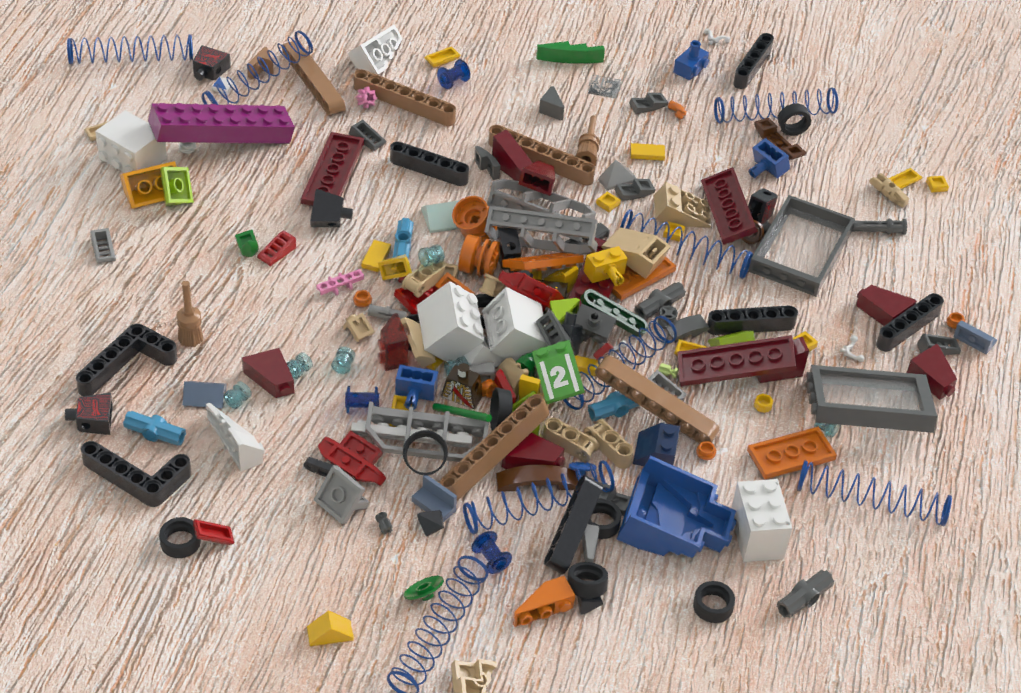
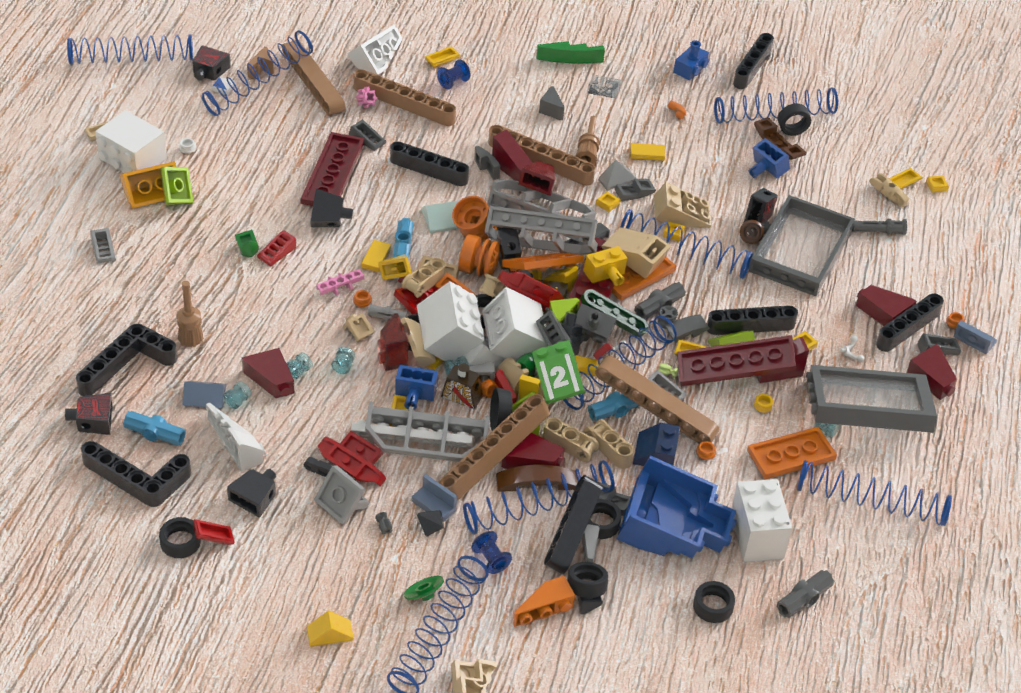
magenta brick [148,103,295,144] -> none
clear blue hose [345,386,379,414] -> none
black tyre [403,430,448,475] -> none
clear light blue wheel [418,244,445,267] -> none
green bar [432,403,492,422] -> none
blue piece [569,462,596,476] -> none
dark grey slope [629,93,668,113] -> none
dark red plate [701,167,758,245] -> none
white piece [704,28,731,45] -> none
none -> black torso [227,469,276,518]

